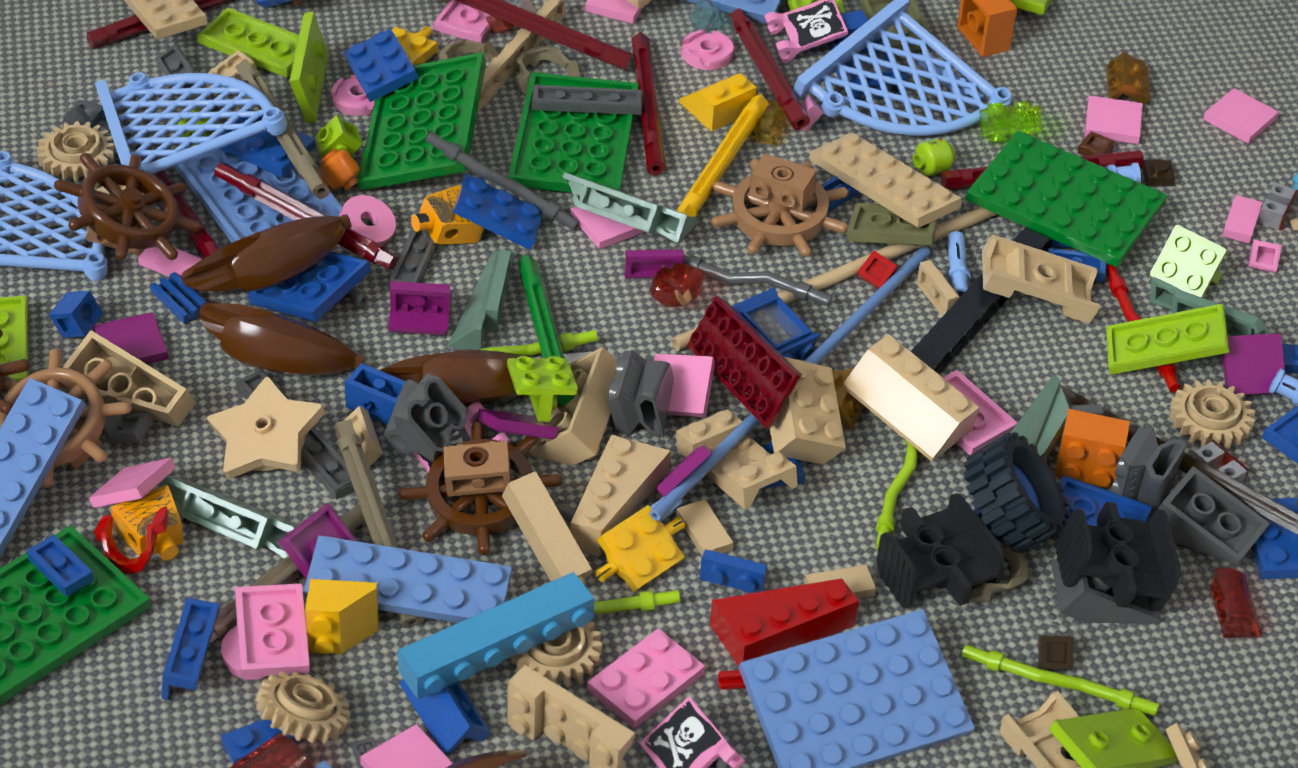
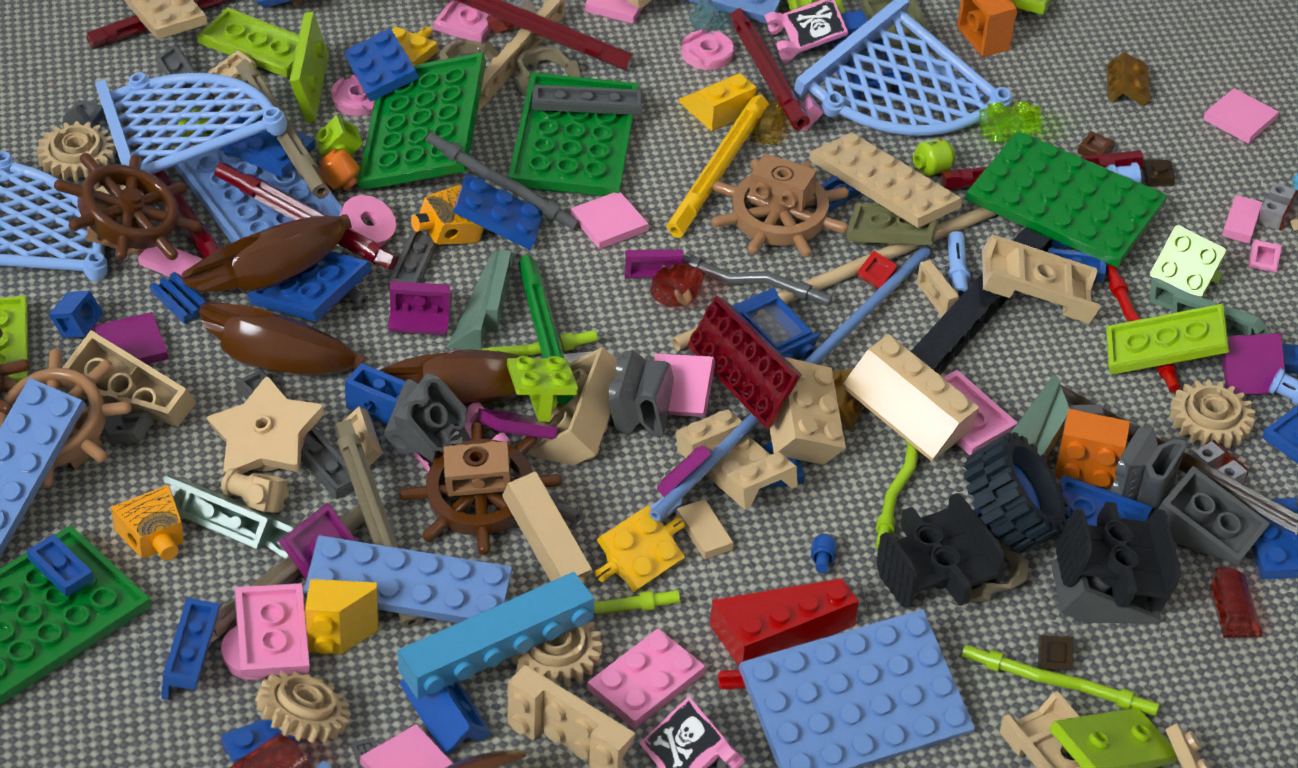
bright pink tile [89,458,176,508] -> none
red helmet [94,506,169,574] -> none
wedge [563,172,699,243] -> none
tan wedge [570,435,671,556] -> none
dark red piece [631,32,666,176] -> none
blue plate [700,549,767,593] -> none
tan tile [804,565,876,599] -> none
bright pink tile [1084,95,1142,144] -> none
none -> tan connector [221,468,289,513]
none -> blue cylinder [811,533,837,573]

